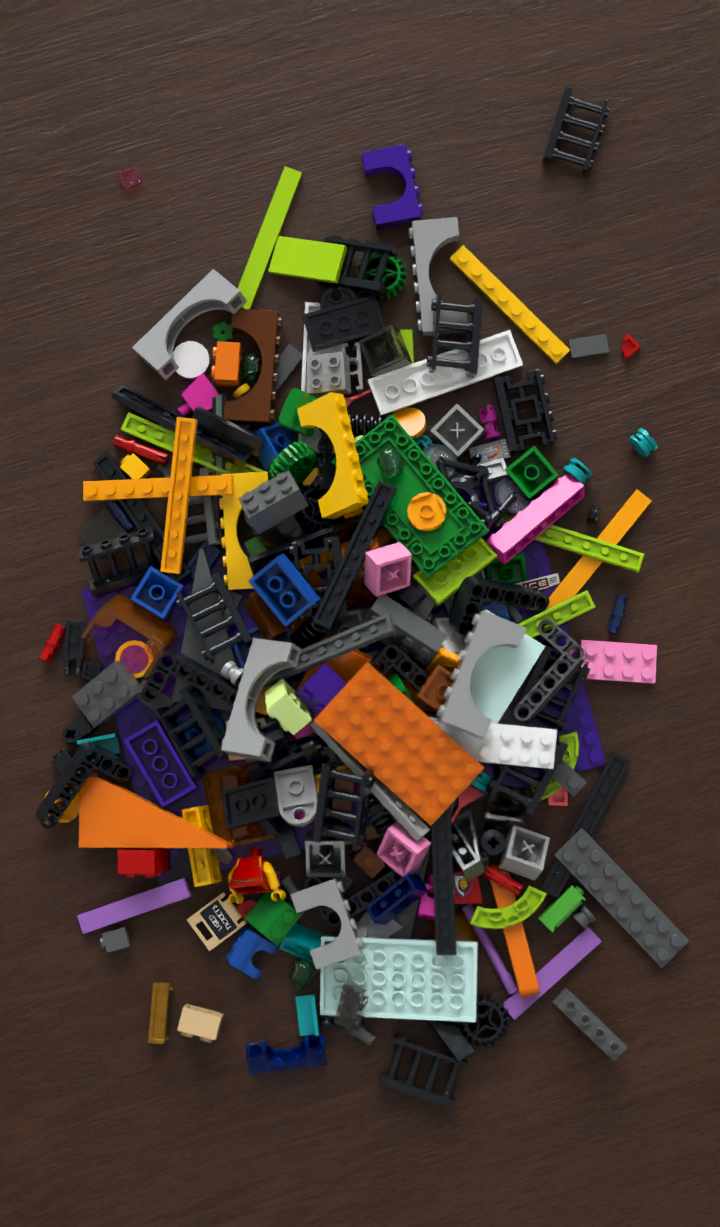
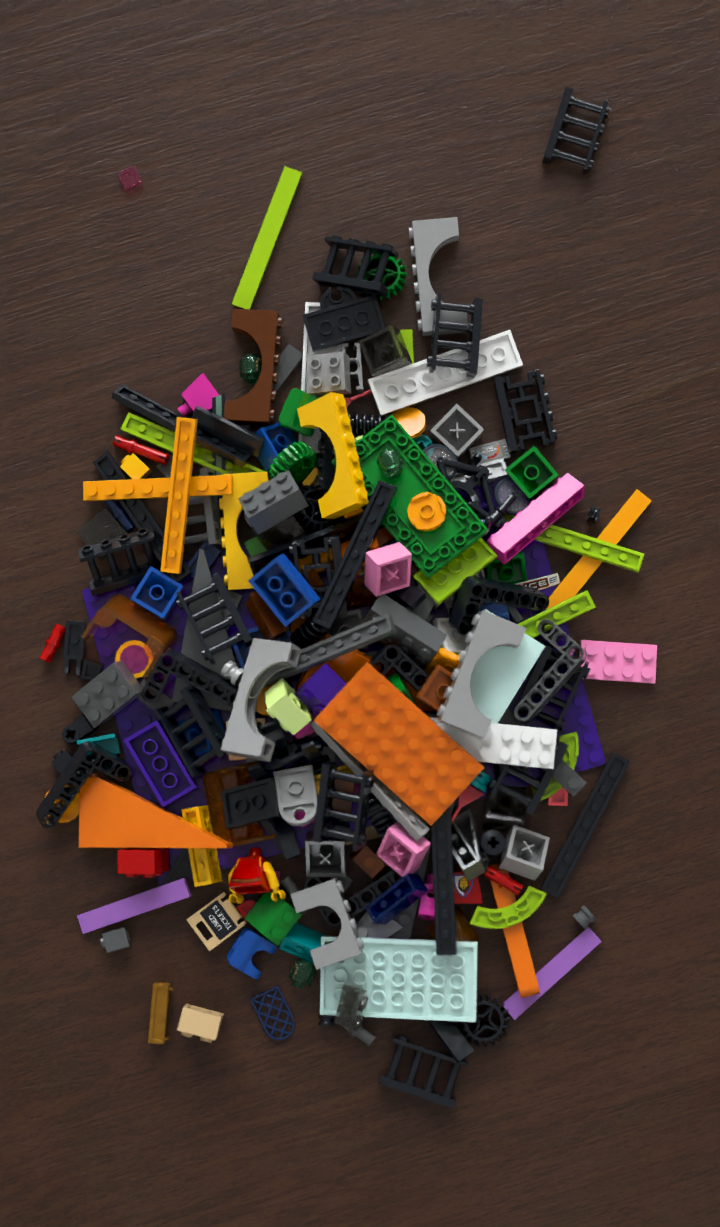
light grey arch [132,269,247,380] -> none
white tile [173,341,210,379] -> none
dark grey tile [210,848,233,864] -> none
orange brick [211,341,242,388] -> none
green plant [213,322,233,342] -> none
yellow tile [233,383,251,399] -> none
clear blue arch [246,1034,327,1075] -> none
lime tile [268,236,347,283] -> none
teal panel [296,994,319,1036] -> none
dark purple arch [361,144,423,230] -> none
yellow plate [449,245,570,364] -> none
medium lavender piece [461,904,518,995] -> none
magenta piece [479,404,501,441] -> none
bright green window [538,885,586,933] -> none
dark grey fence [552,987,627,1061] -> none
dark grey plate [553,828,689,968] -> none
teal wheel [562,458,593,484] -> none
dark grey tile [568,334,609,359] -> none
dark blue pin [607,594,629,634] -> none
red tile [621,333,641,360] -> none
teal wheel [629,428,658,458] -> none
none -> dark blue window [250,986,295,1040]

